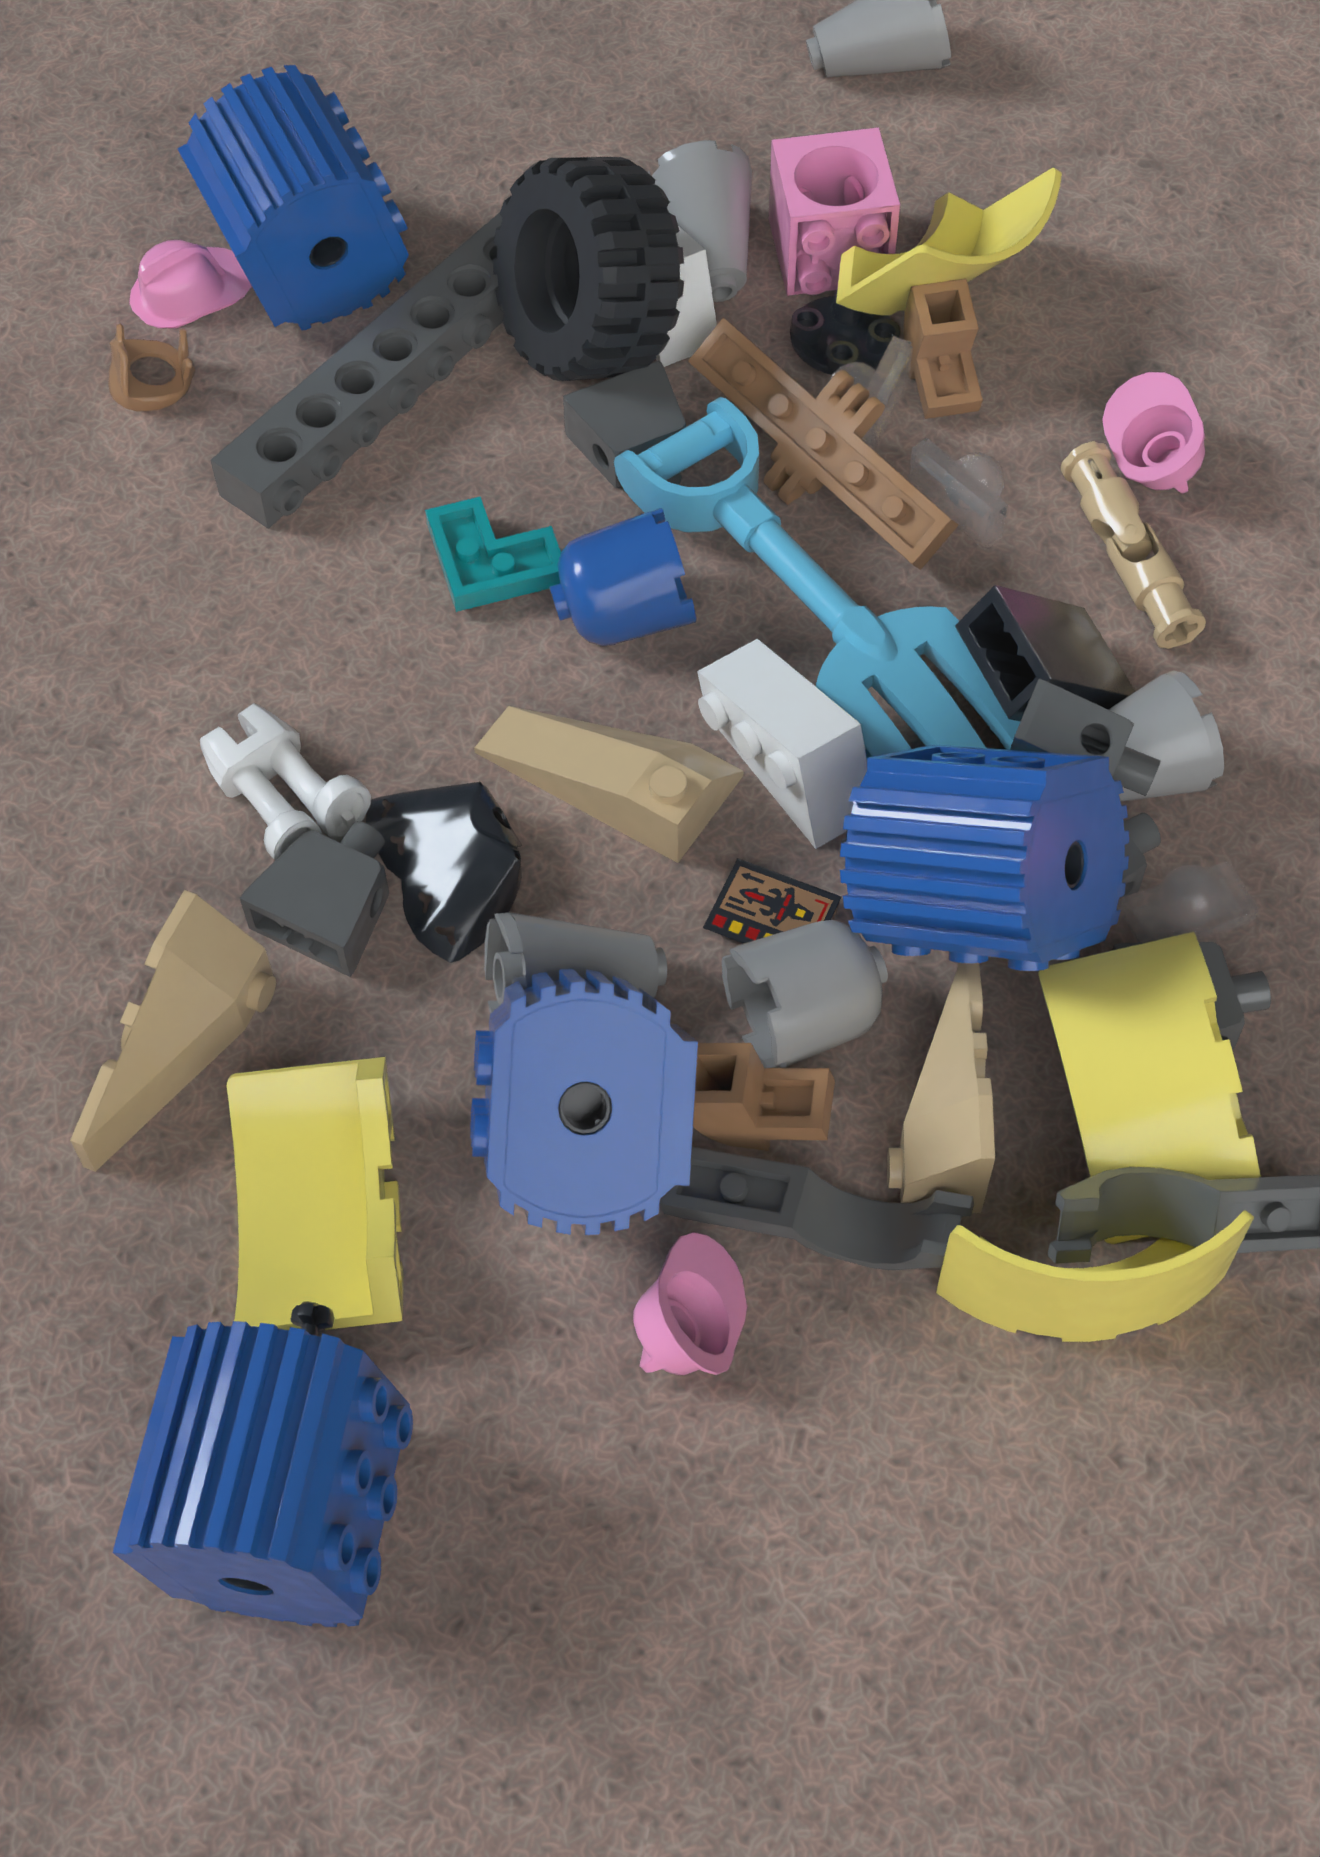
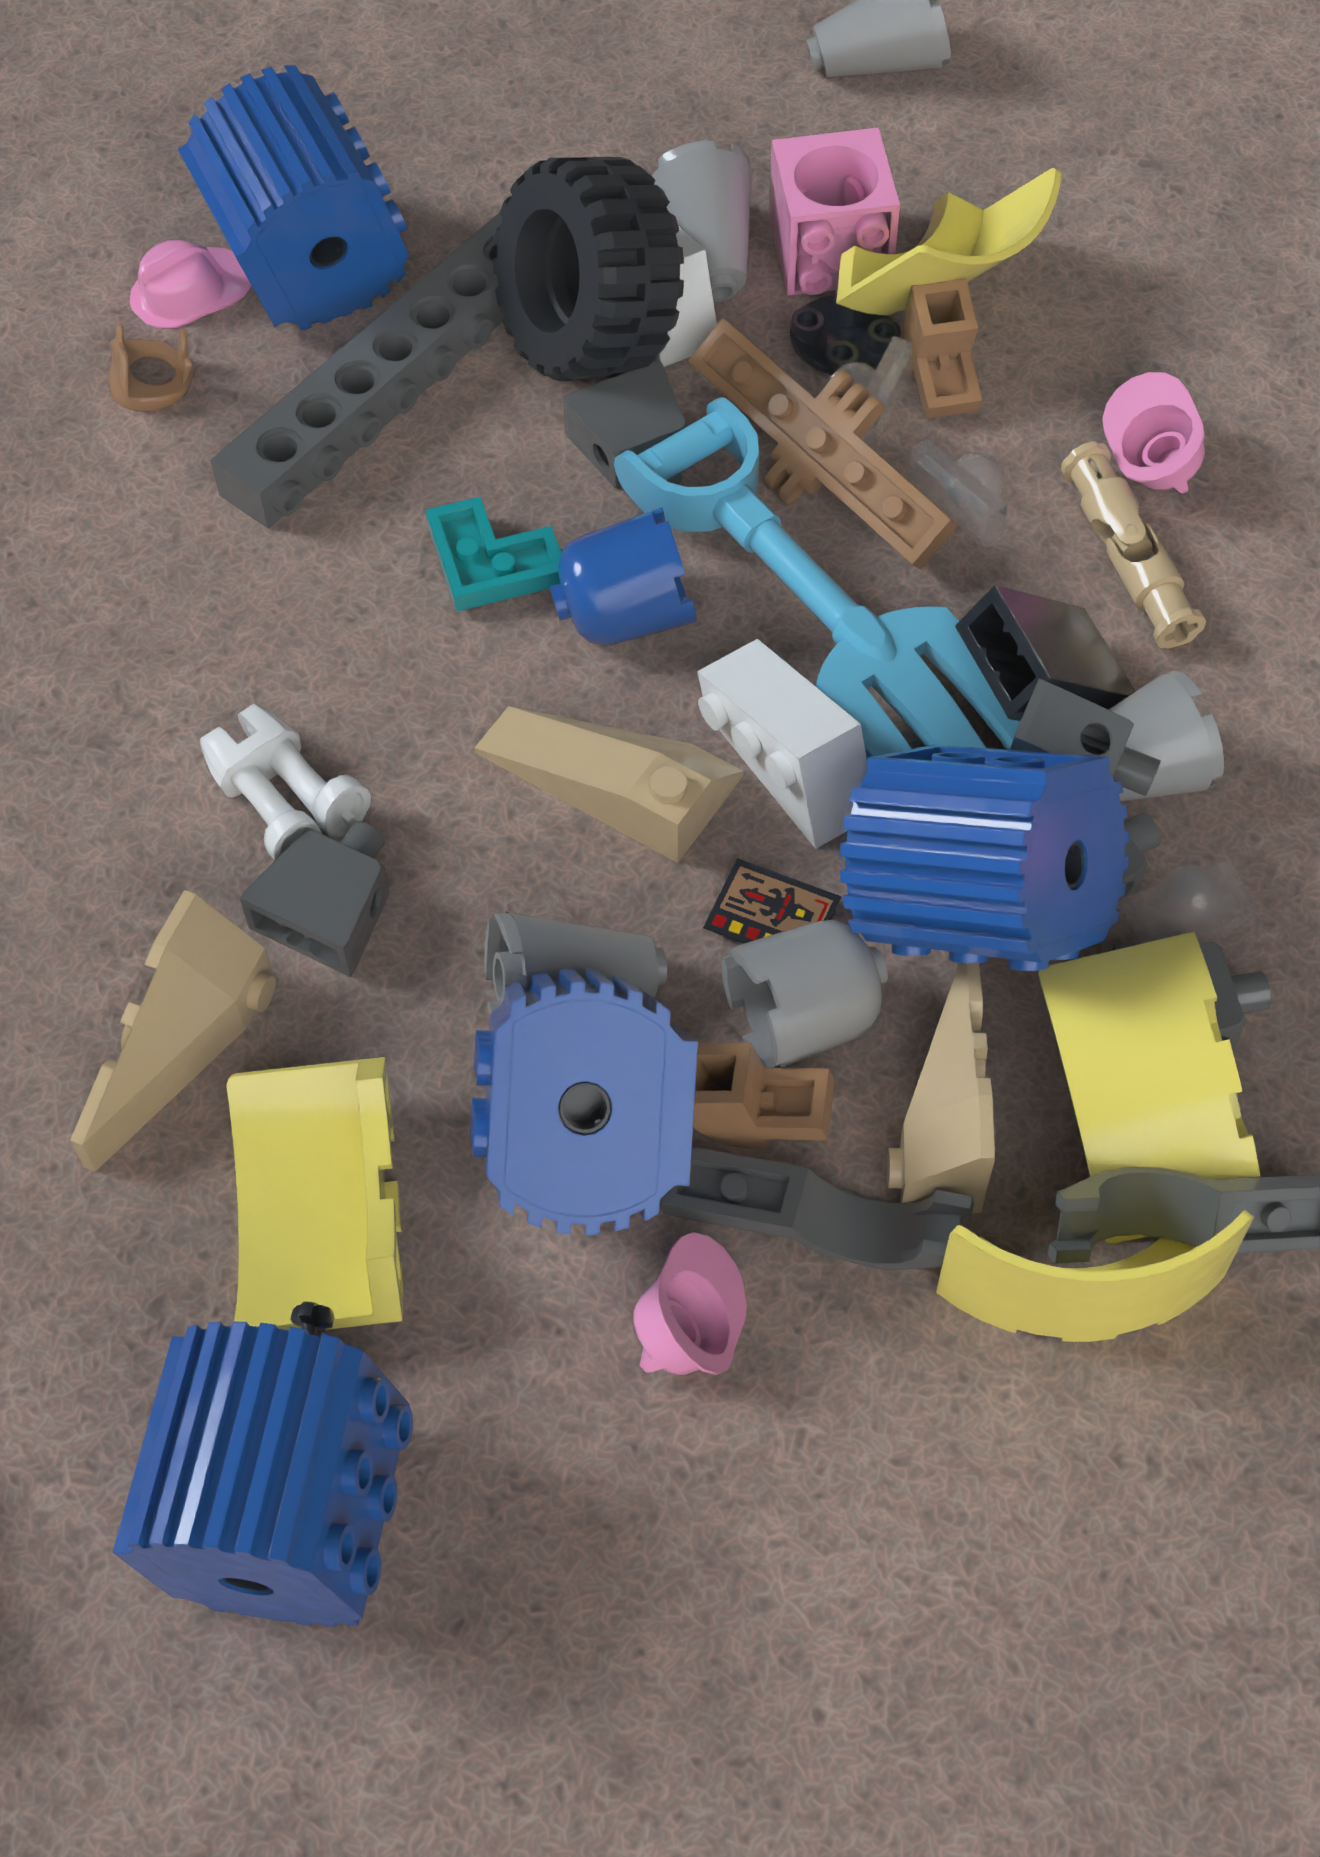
black piece [366,782,522,963] -> none

